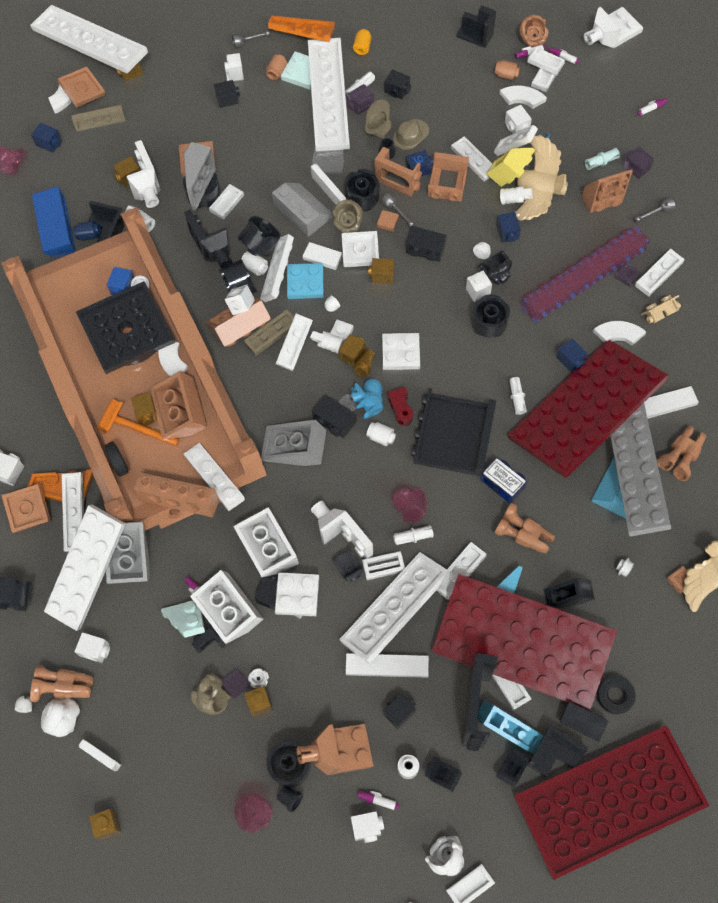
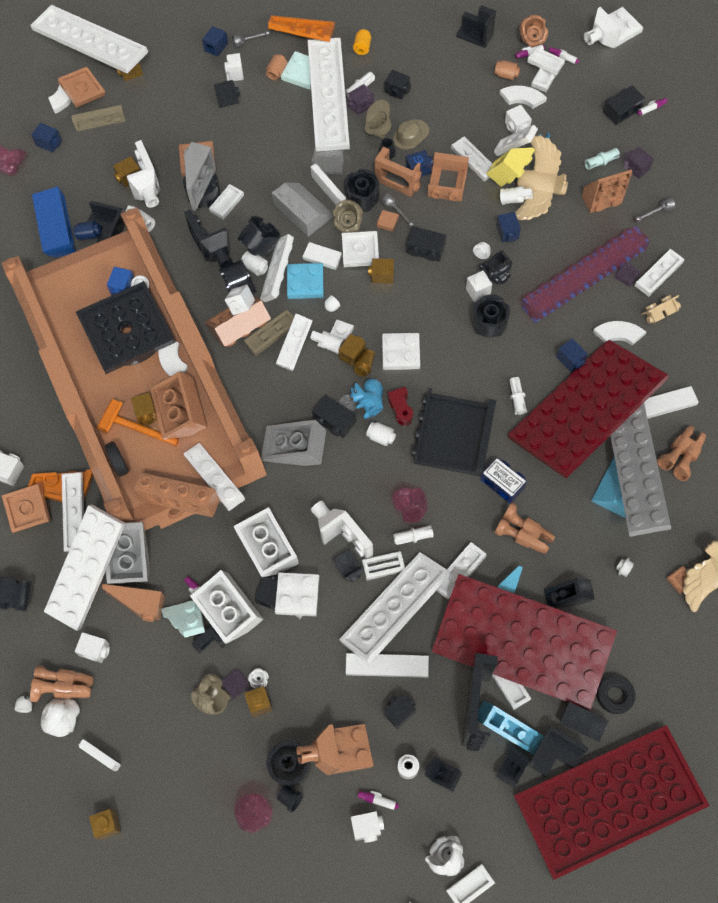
none -> nougat slope [102,584,165,622]
none -> dark blue brick [202,26,228,57]
none -> black brick [603,85,645,125]

